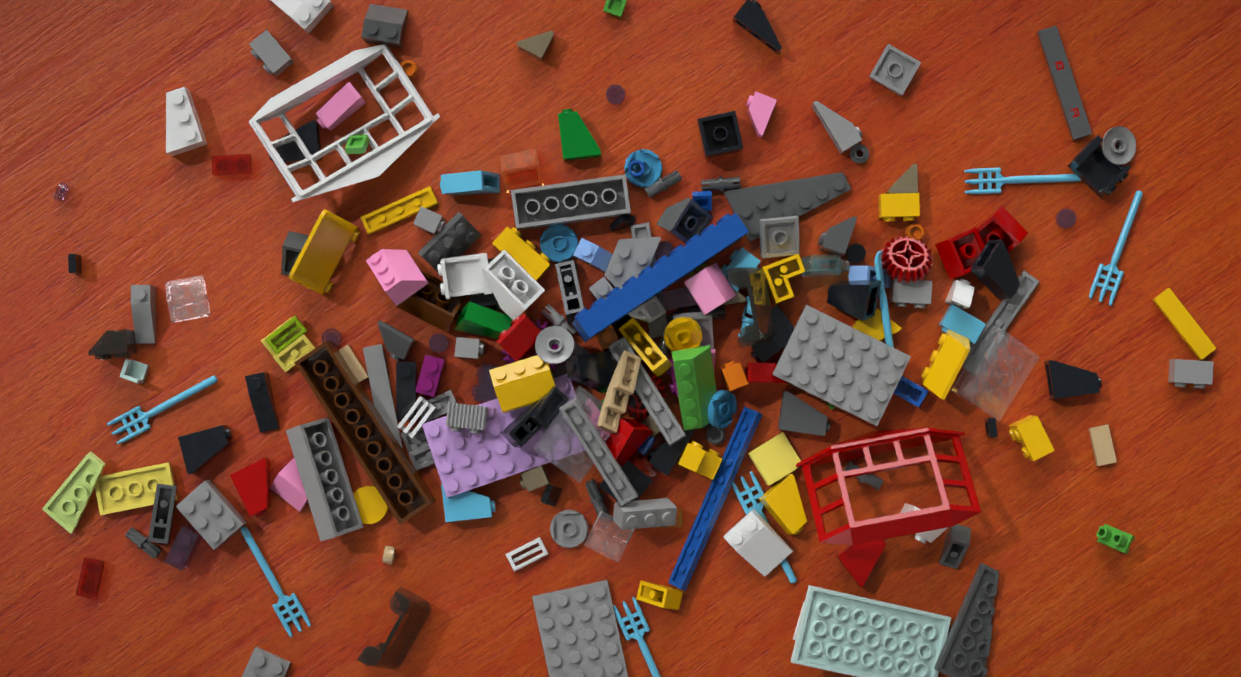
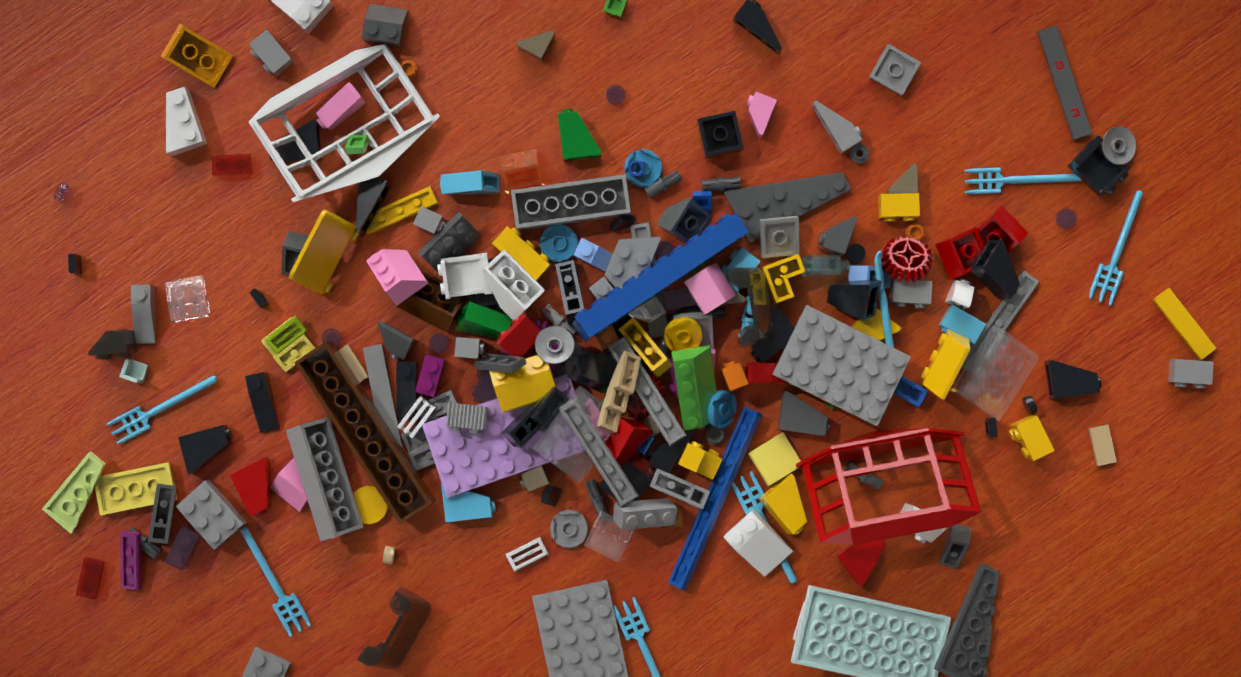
yellow slope [636,580,683,610] -> none
bright green hips [1096,524,1135,554] -> none
none -> magenta tile [120,531,141,590]
none -> light orange slope [161,24,233,88]
none -> black tile [249,288,269,309]
none -> black slope [356,177,391,237]
none -> dark grey tile [474,354,527,373]
none -> light grey slope [649,468,710,509]
none -> tile [1022,395,1037,415]

